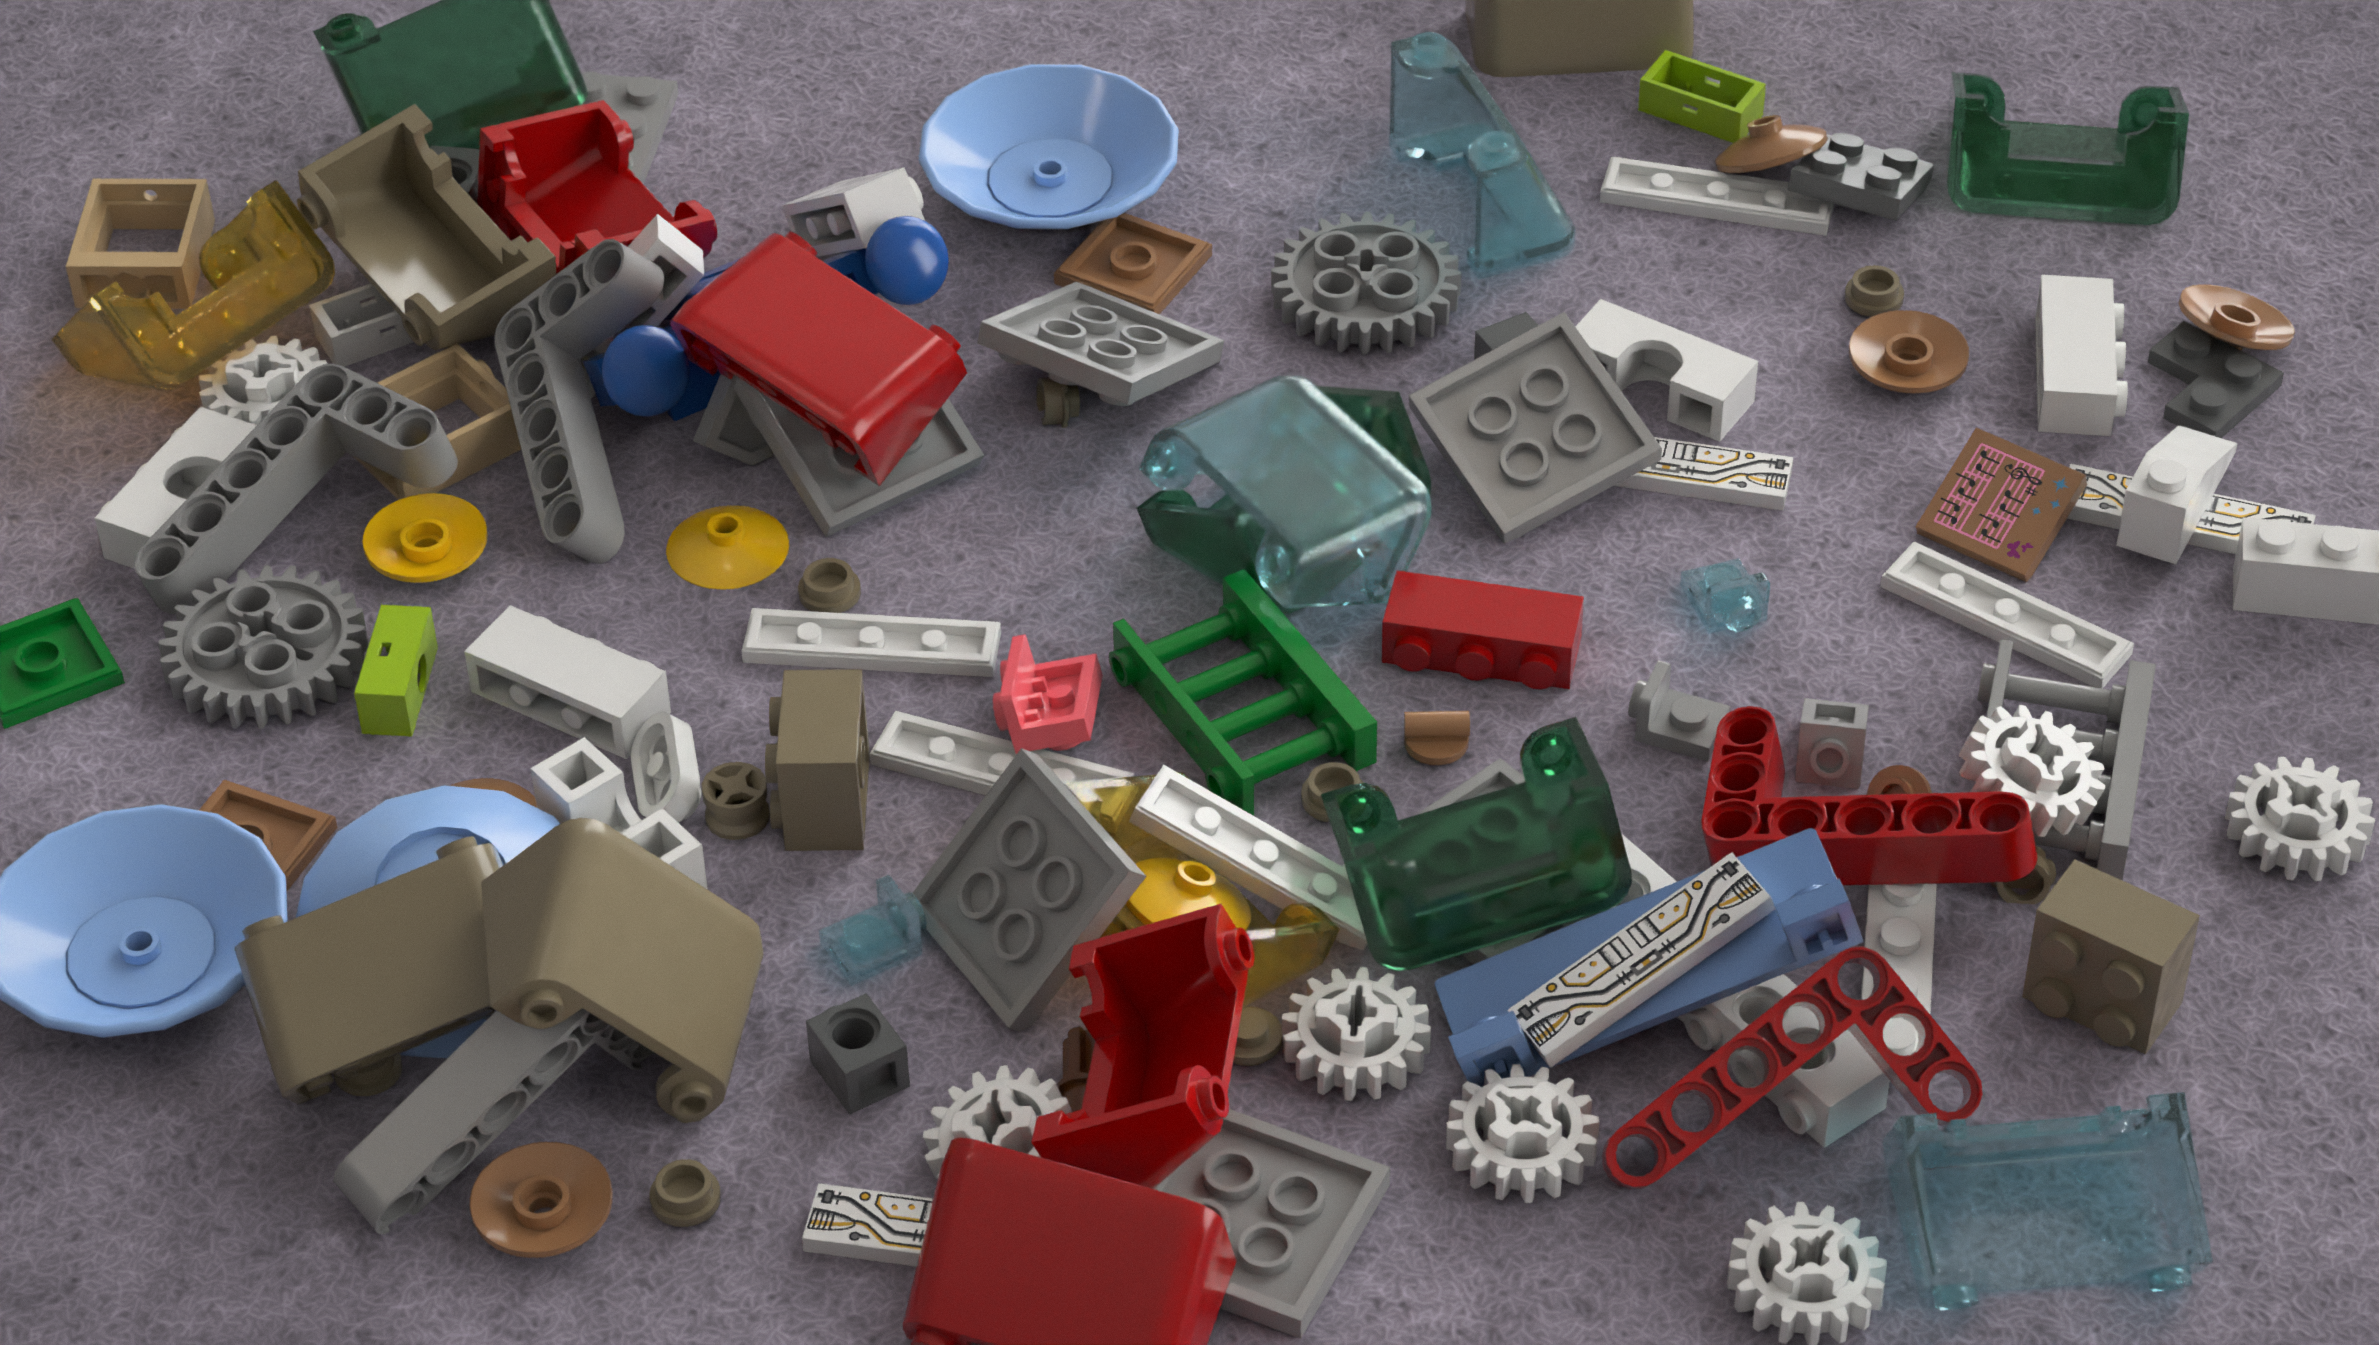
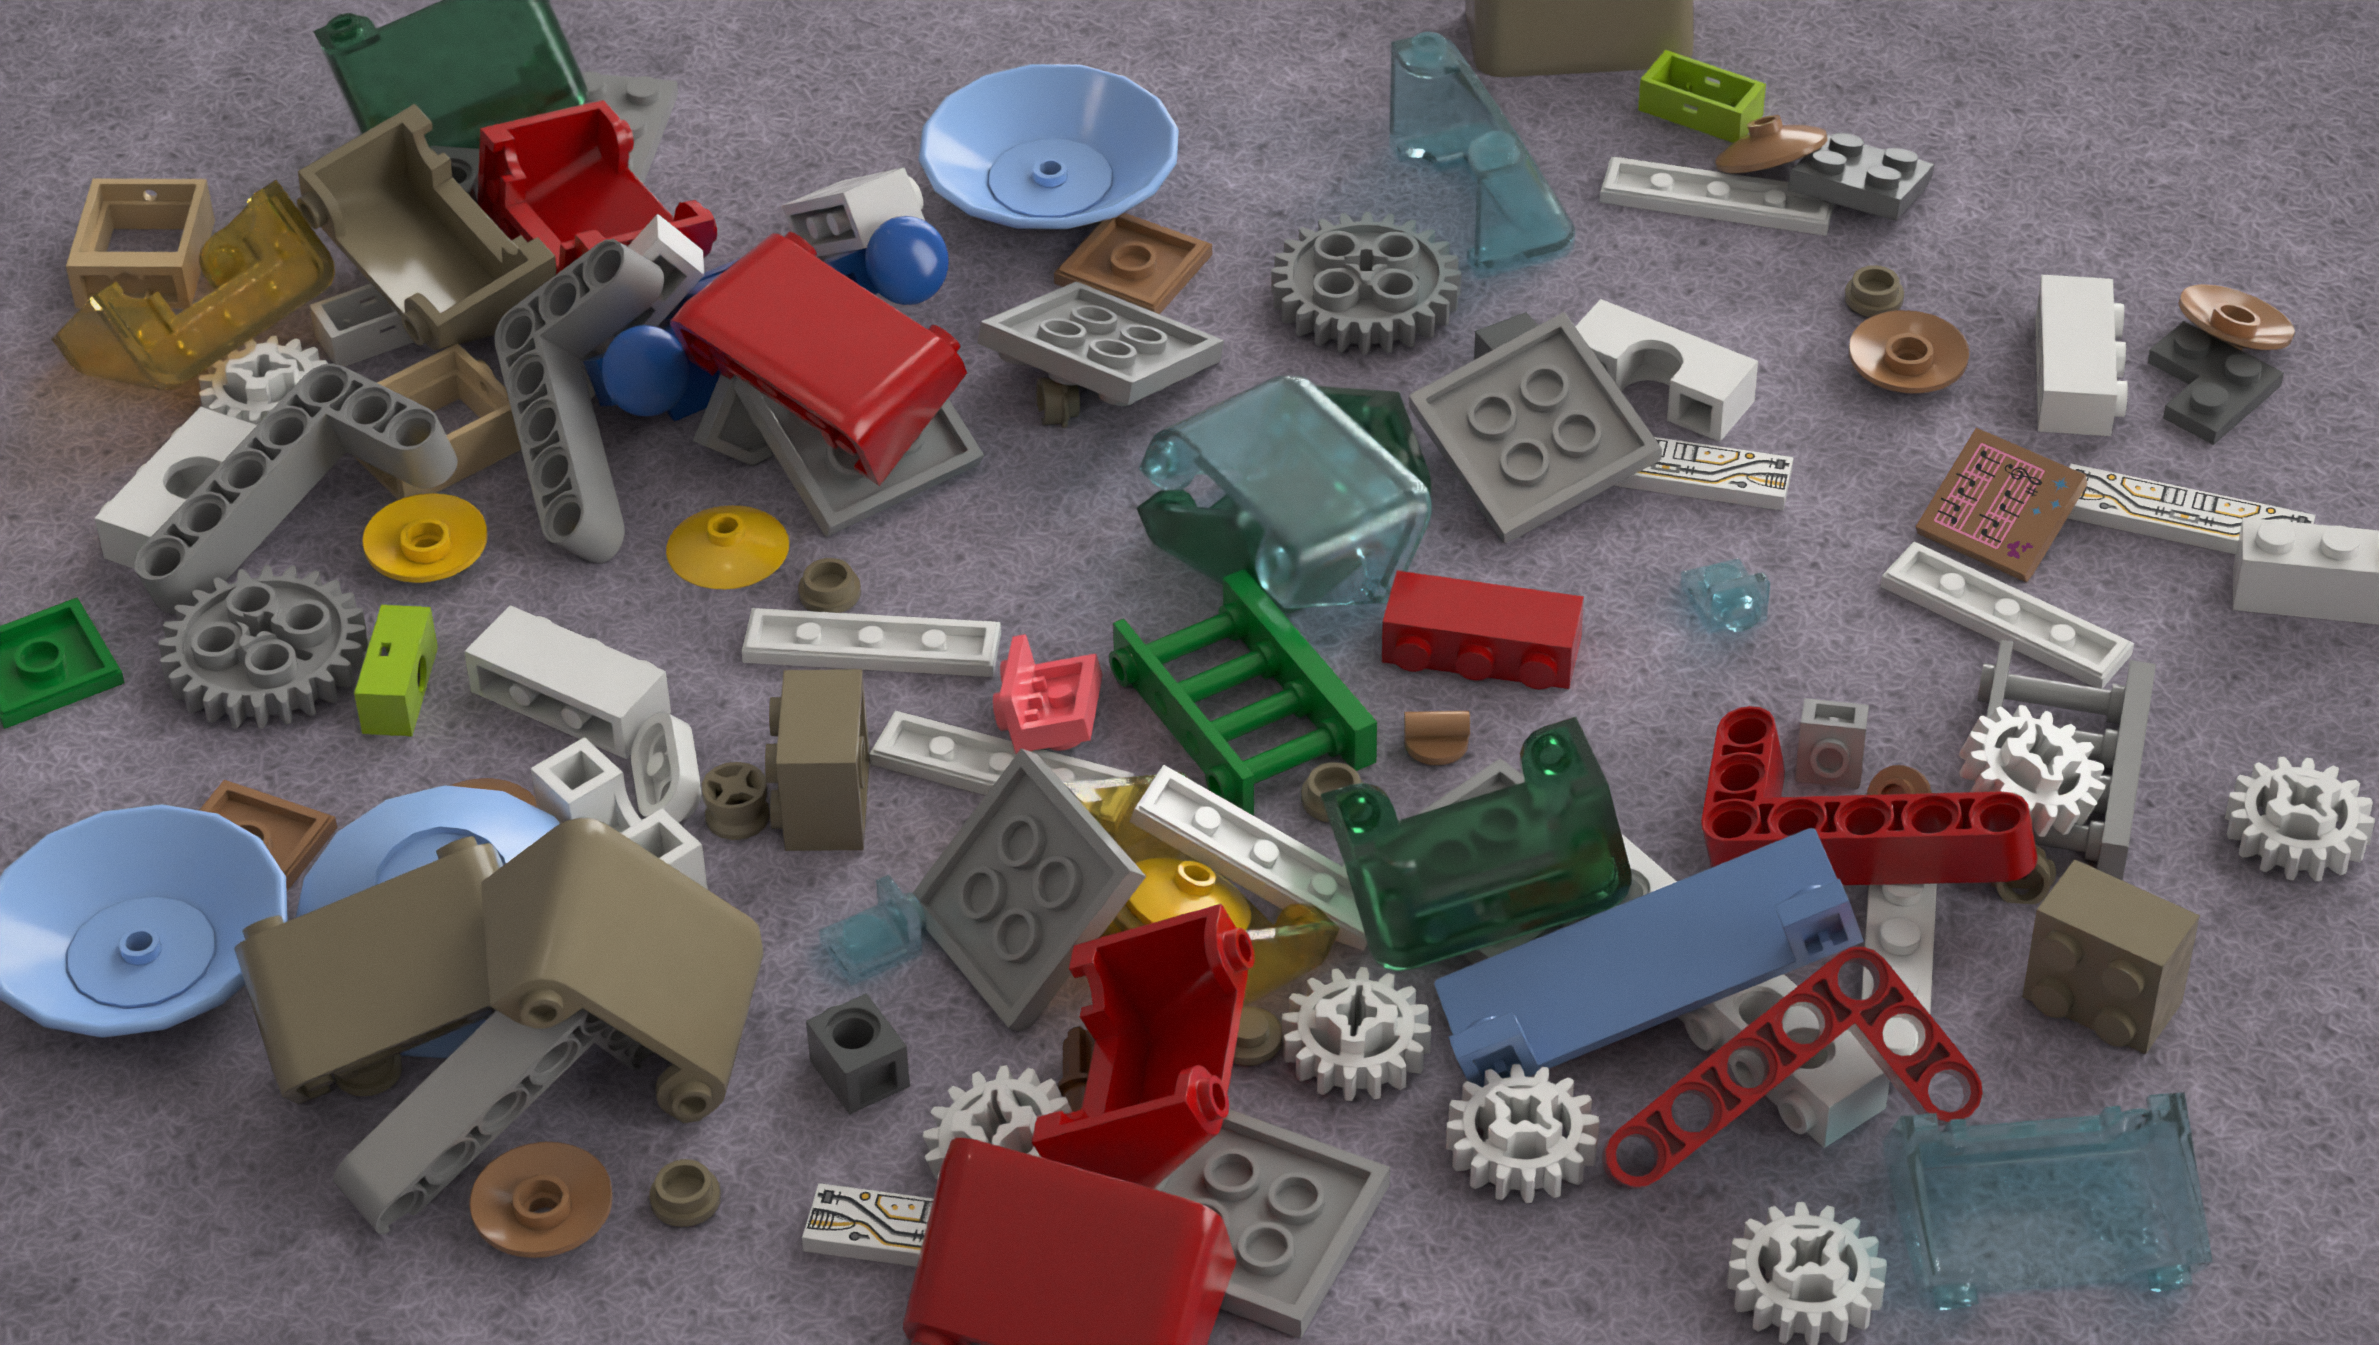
white tile [1508,852,1775,1068] -> none
light grey bracket [1628,660,1730,761] -> none
clear green windscreen [1946,72,2189,225] -> none
white slope [2116,425,2237,564] -> none

